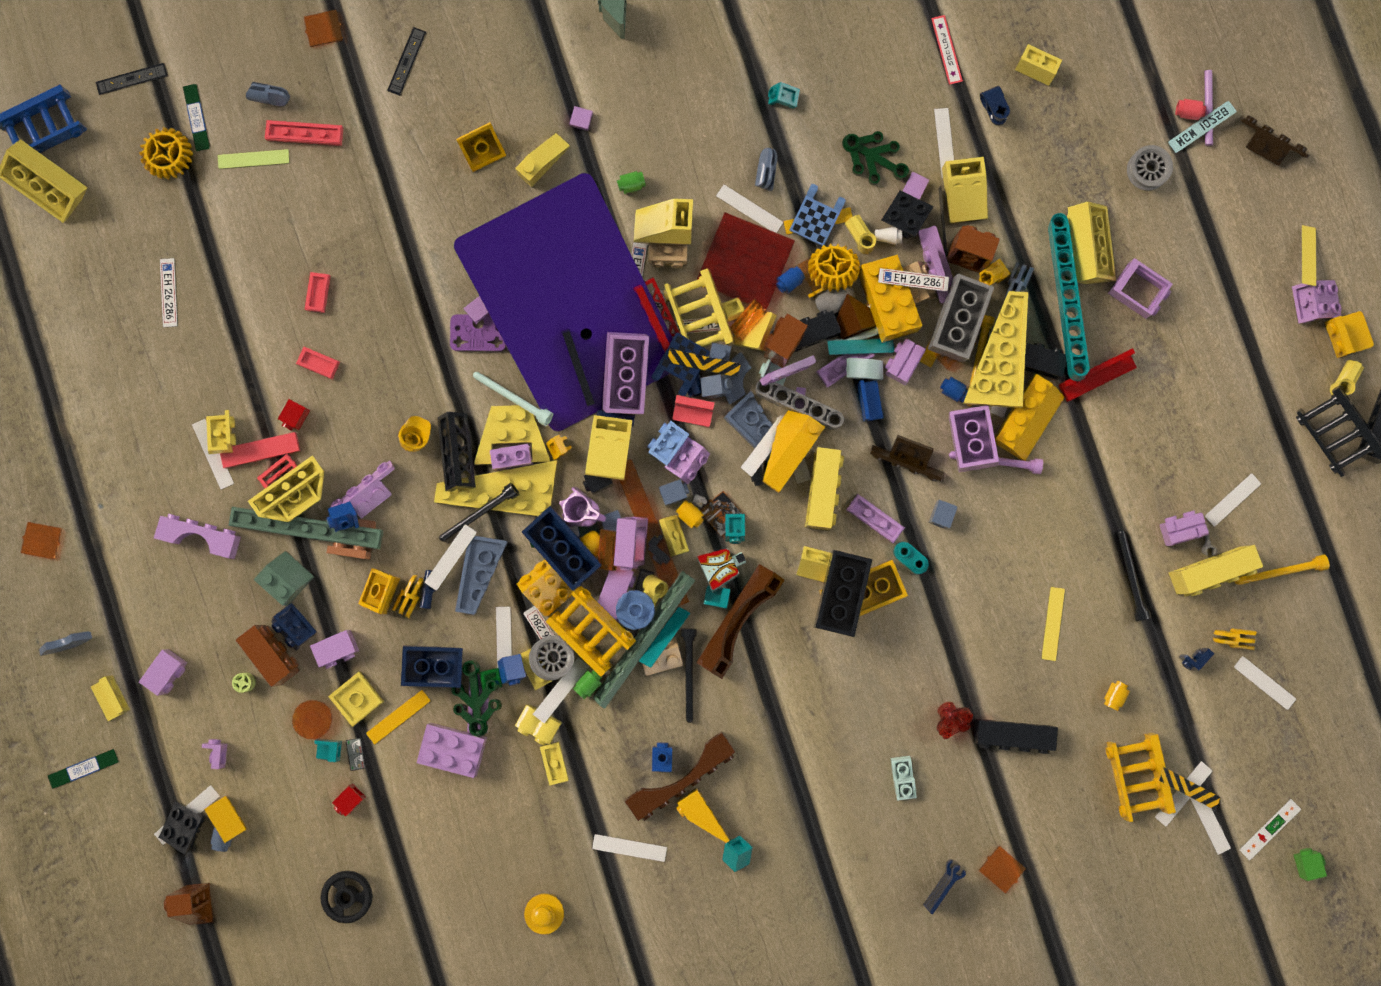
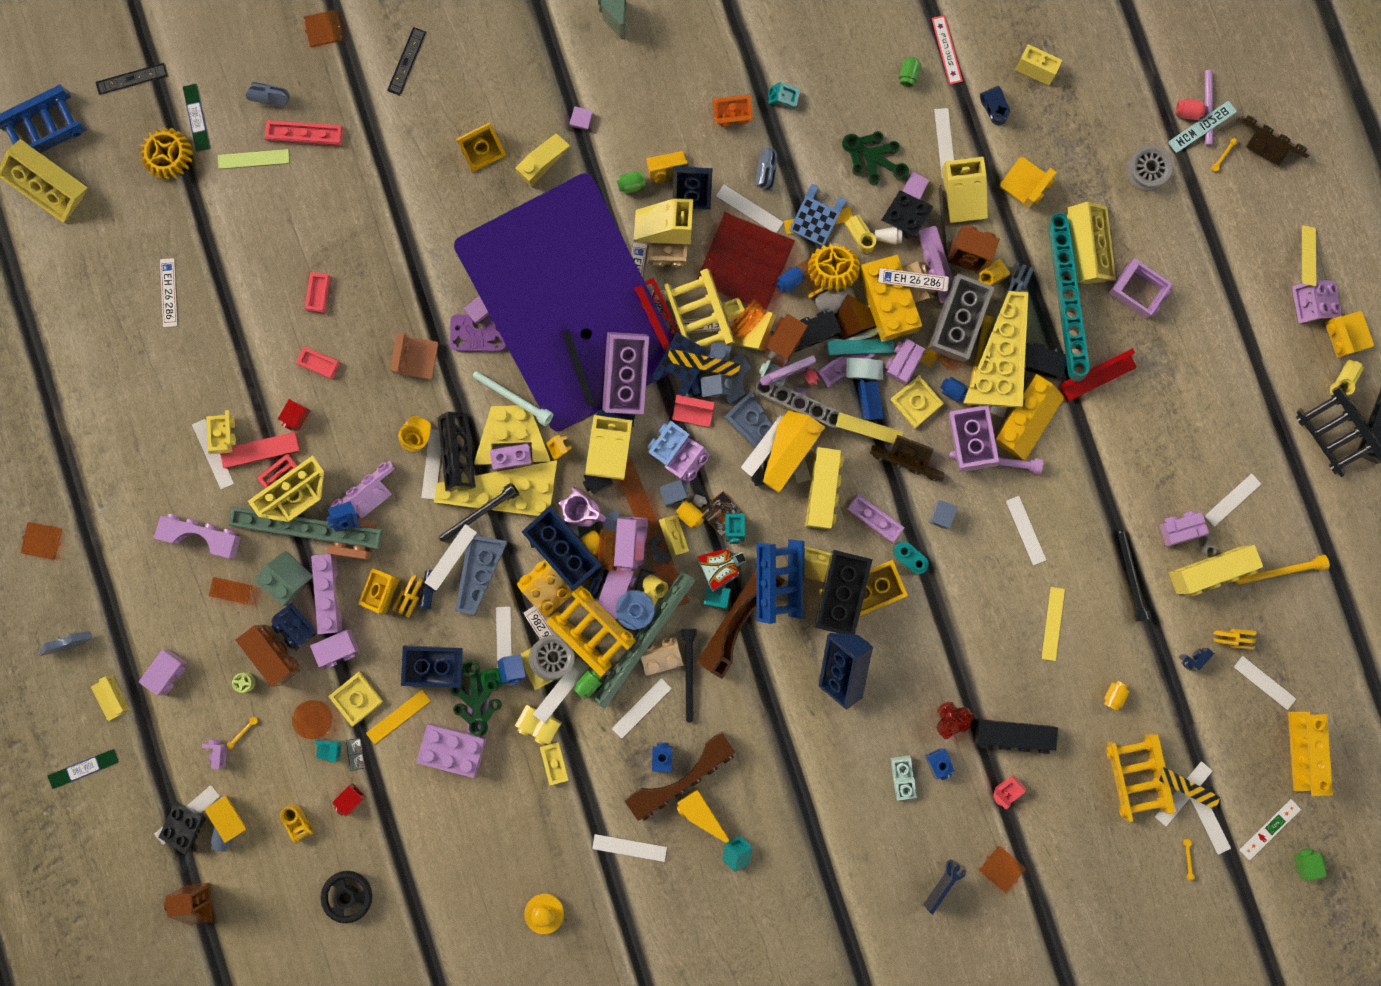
teal sticker [639,607,690,668] -> none
none -> clear orange tile [209,577,253,604]
none -> yellow hinge [226,717,258,749]
none -> yellow piece [280,804,315,844]
none -> lavender arch [311,554,343,634]
none -> nougat bracket [390,332,439,380]
none -> white sticker [421,429,441,499]
none -> dark blue axle [588,560,611,599]
none -> white sticker [612,679,671,739]
none -> yellow bracket [646,151,688,183]
none -> dark blue slope [673,166,713,210]
none -> orange bracket [712,94,753,126]
none -> blue fence [757,539,805,624]
none -> coral plate [803,368,819,386]
none -> dark blue slope [819,633,873,710]
none -> light yellow sticker [836,413,903,444]
none -> light yellow tile [890,375,944,429]
none -> bright green brick [899,57,922,87]
none -> blue brick [925,748,955,780]
none -> coral bracket [993,774,1026,810]
none -> yellow bracket [1000,157,1056,208]
none -> white sticker [1006,496,1046,565]
none -> yellow hinge [1183,839,1195,881]
none -> yellow hinge [1211,138,1238,172]
none -> yellow fence [1288,711,1333,796]

